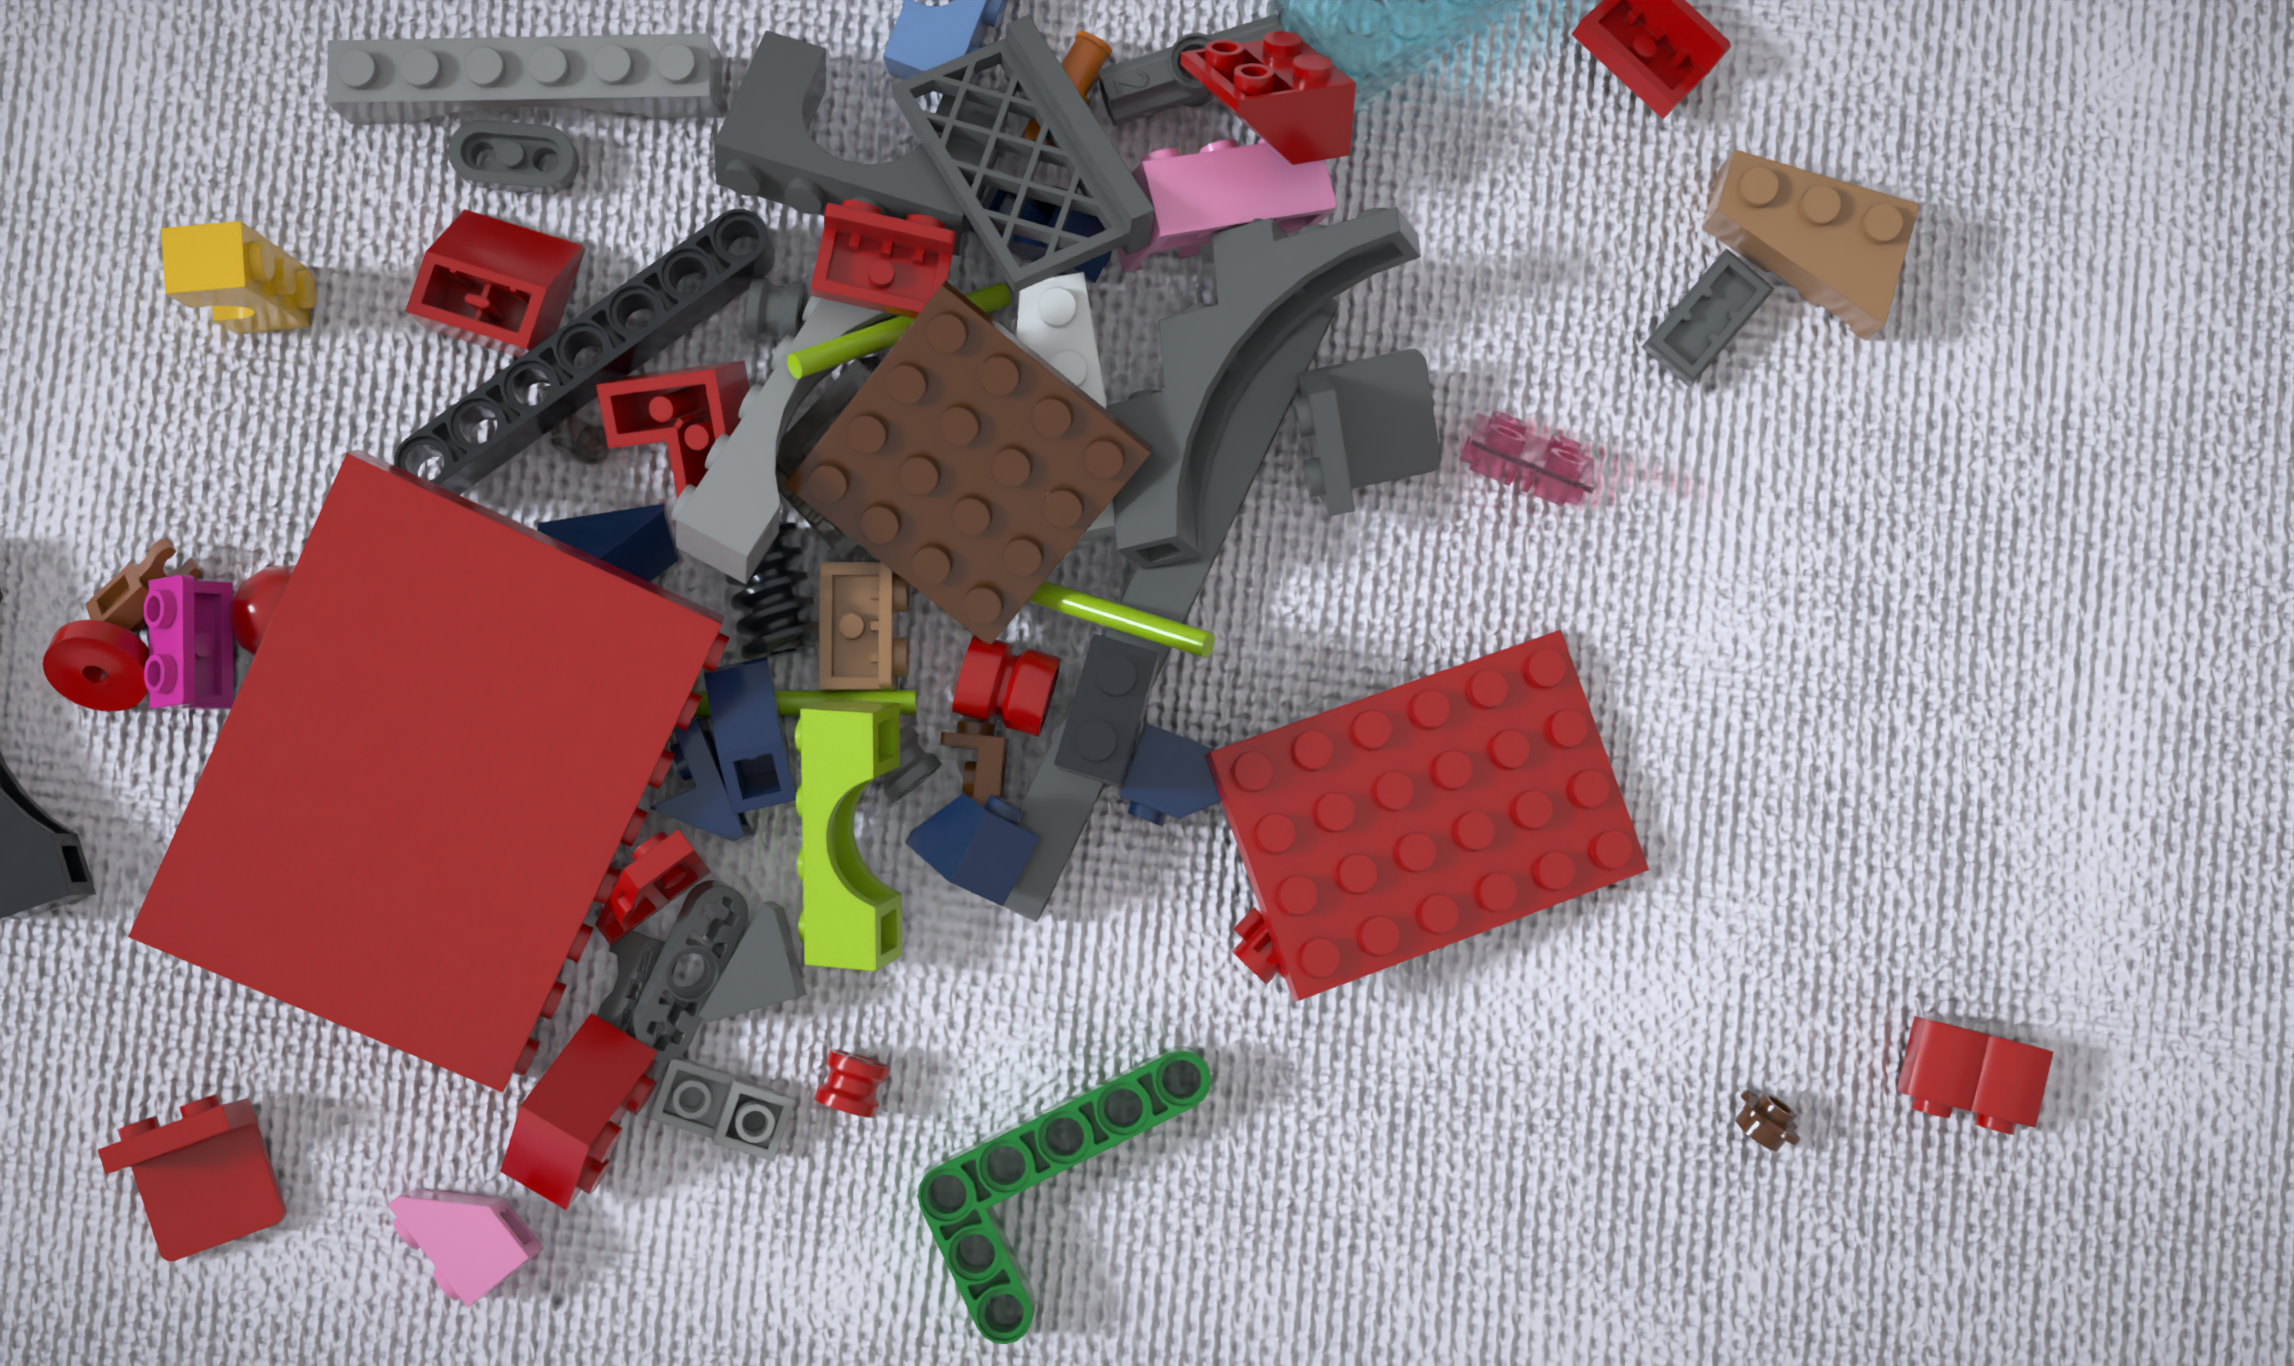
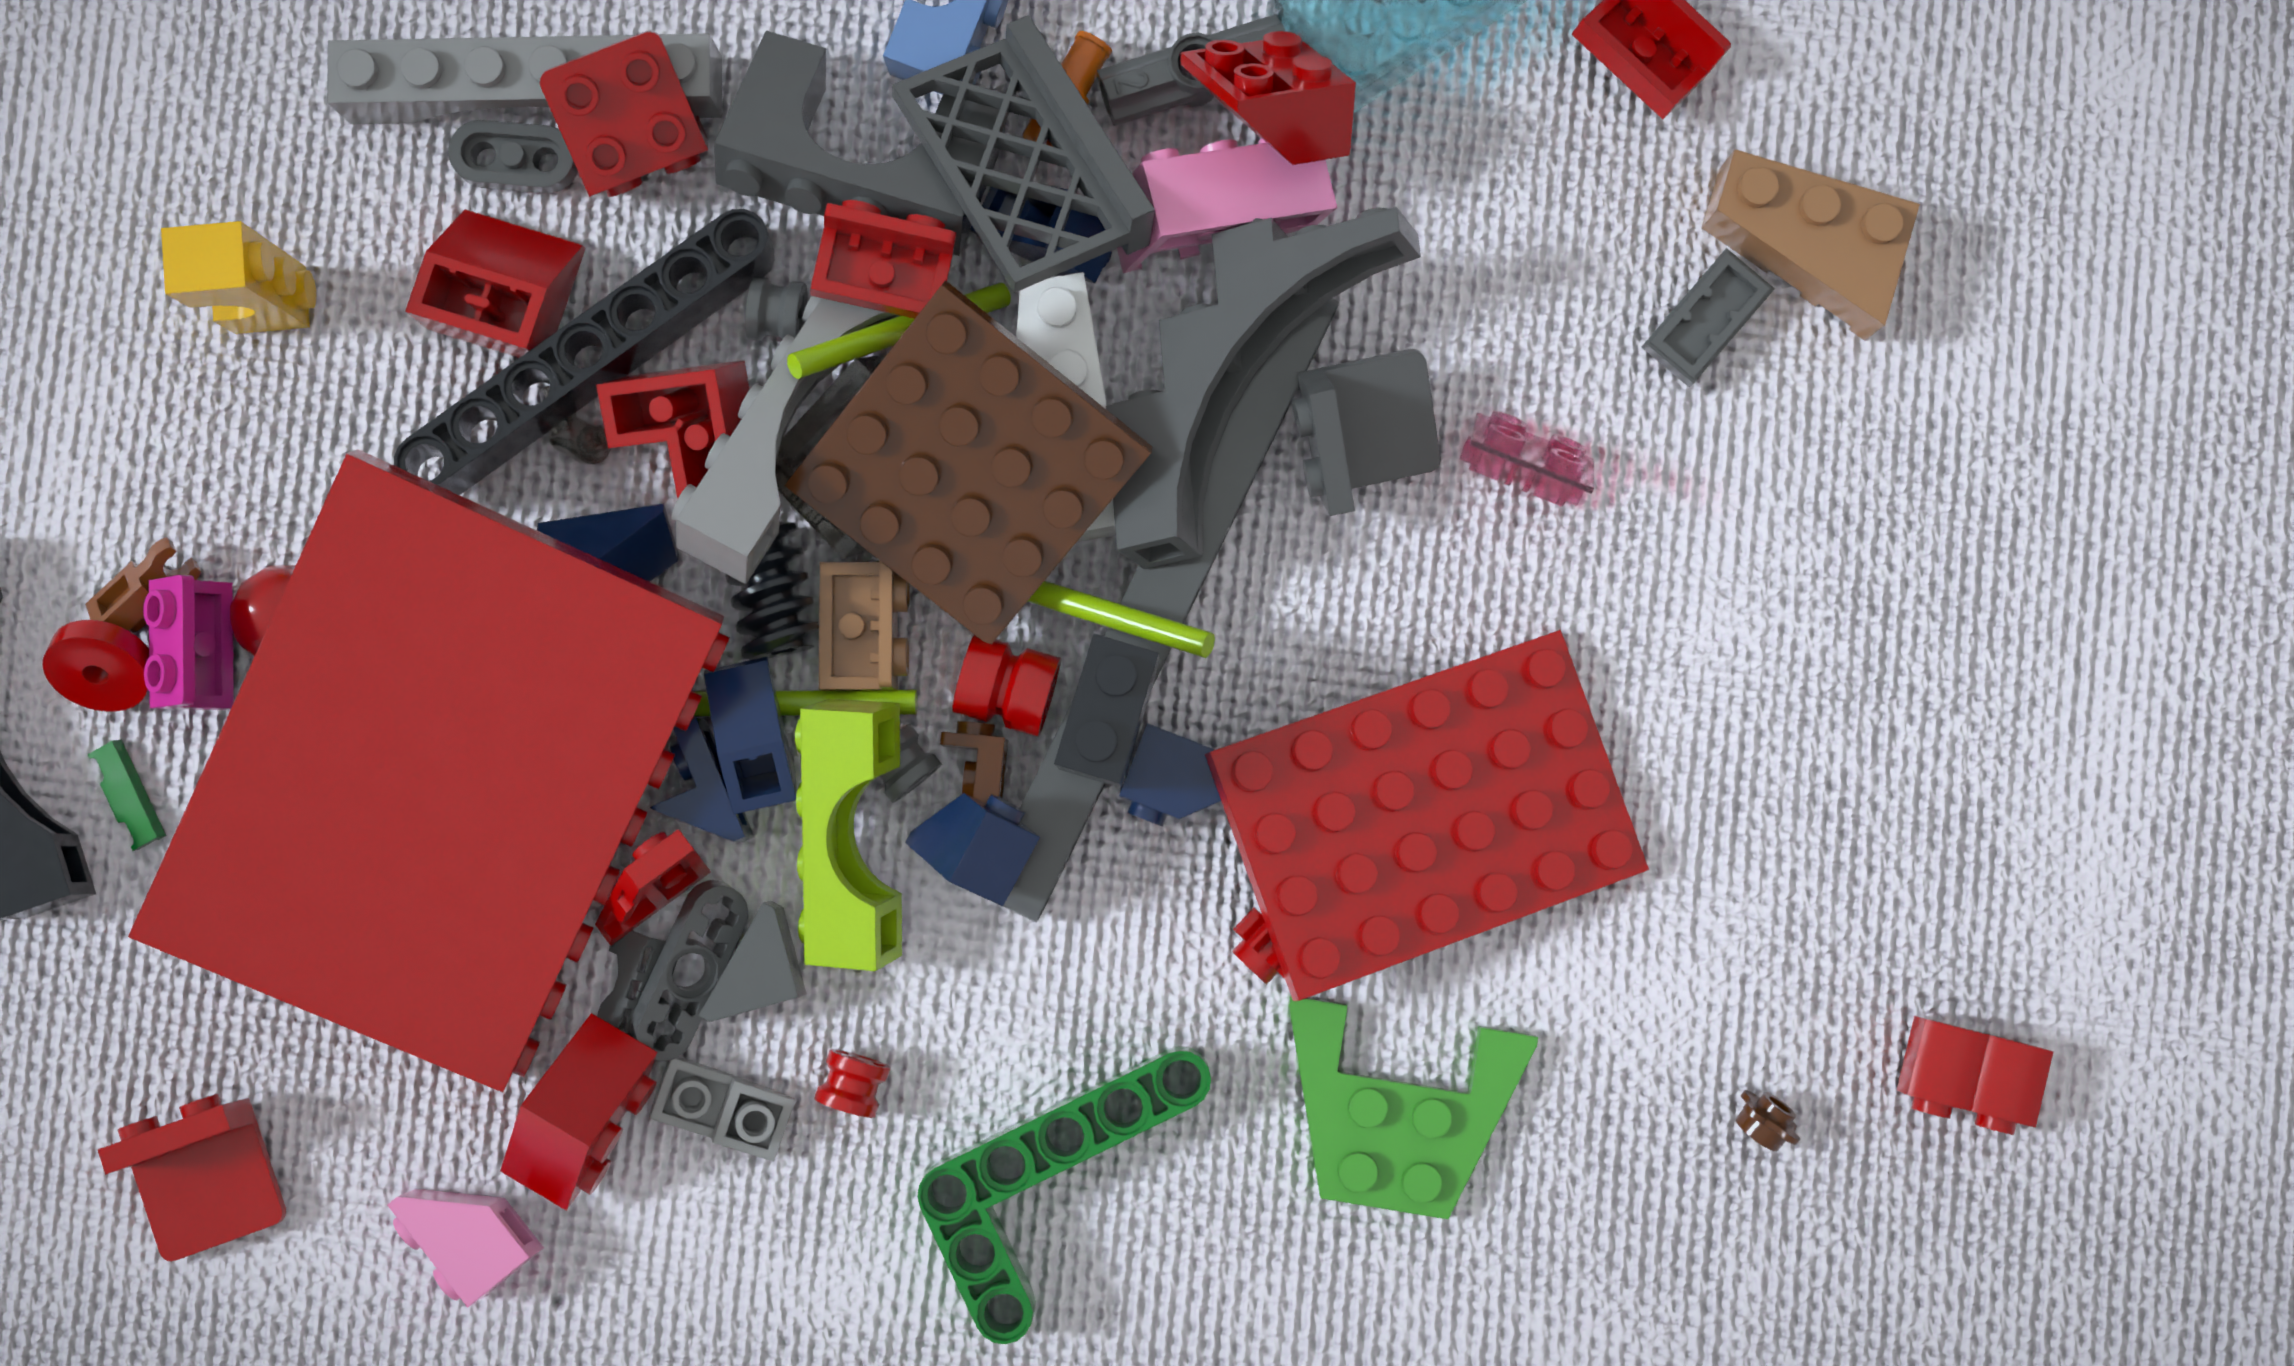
none -> green piece [88,739,167,851]
none -> red bracket [540,31,708,197]
none -> bright green wing [1288,995,1538,1219]

